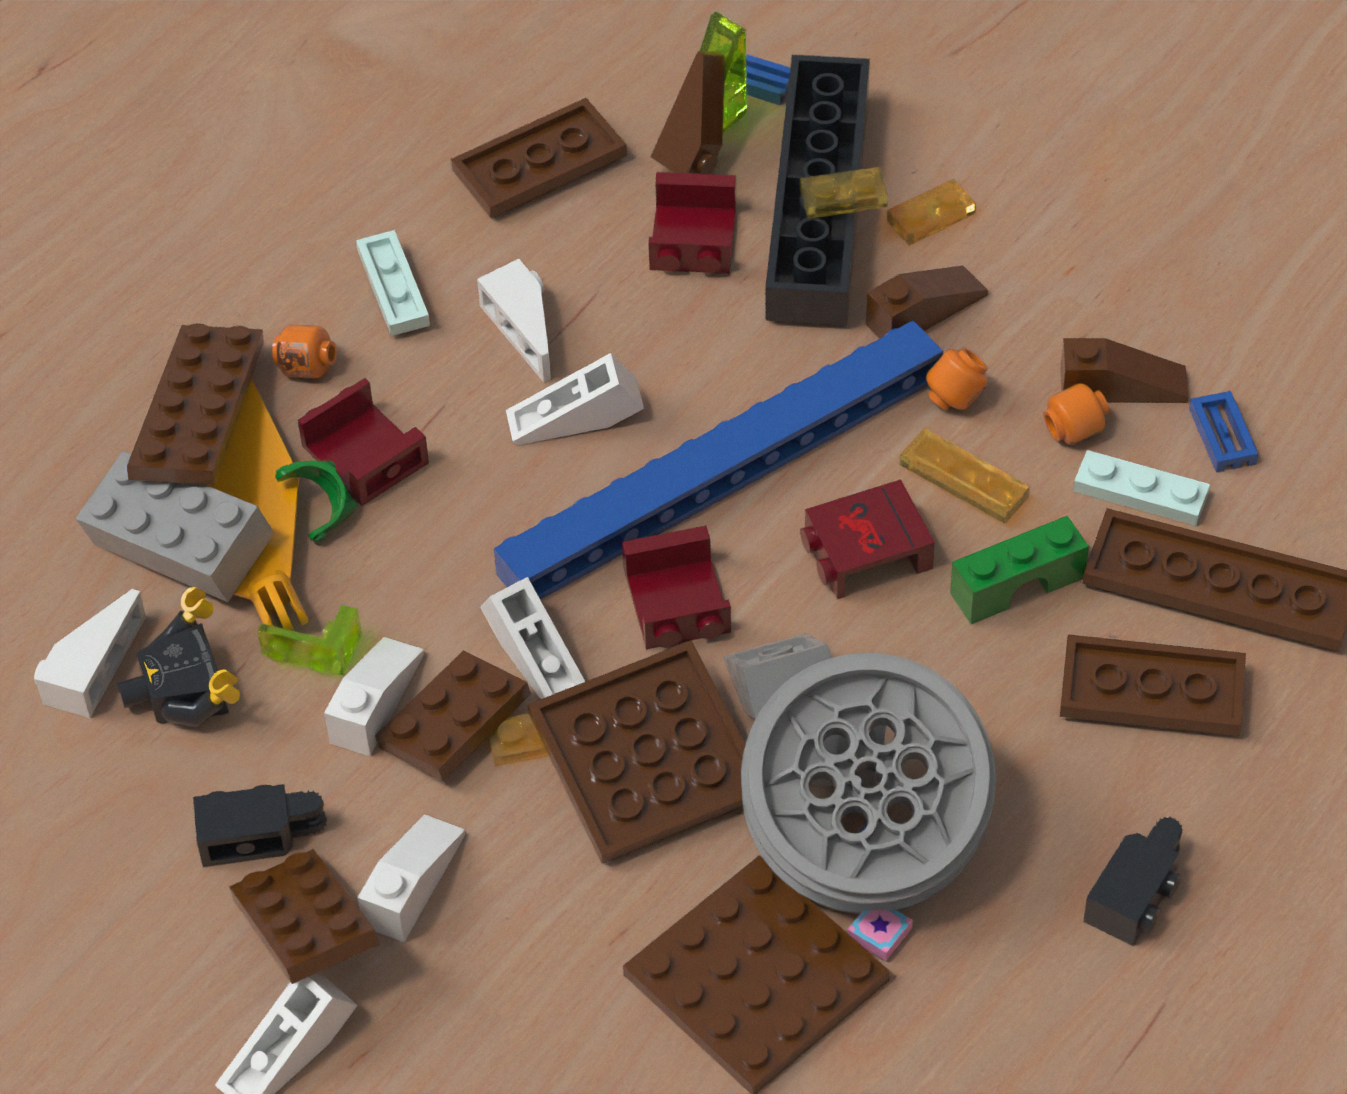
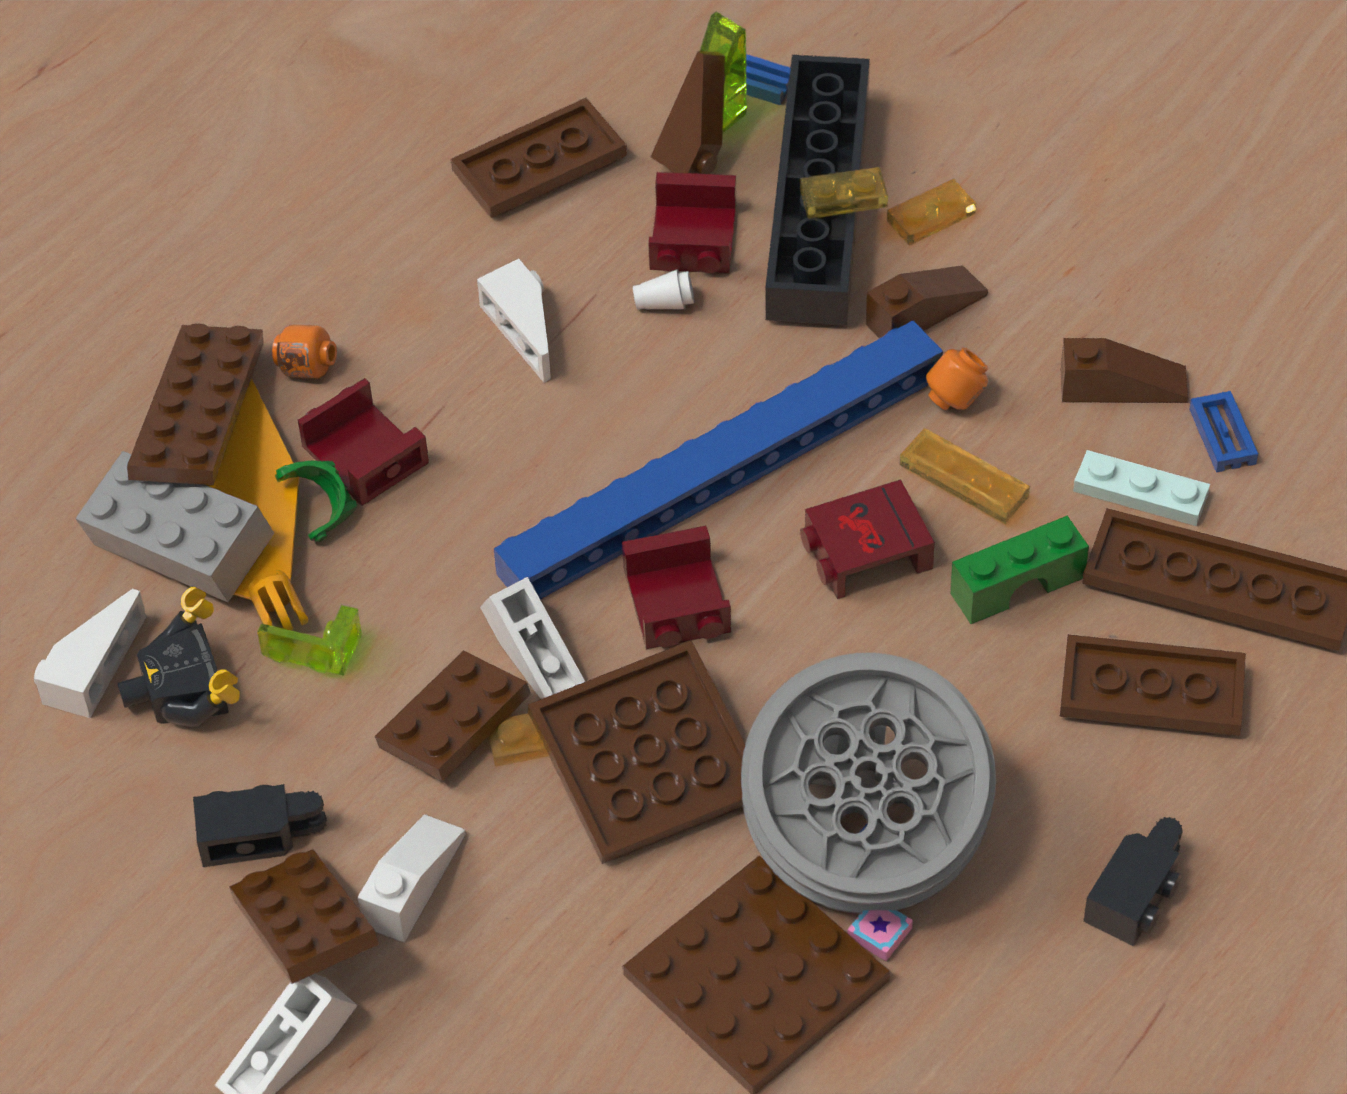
white slope [324,637,424,756] -> none
light aqua plate [356,230,430,336] -> none
white slope [506,353,644,446] -> none
light grey slope [723,633,831,720] -> none
orange head [1043,383,1109,445] -> none
none -> white cone [633,269,694,310]

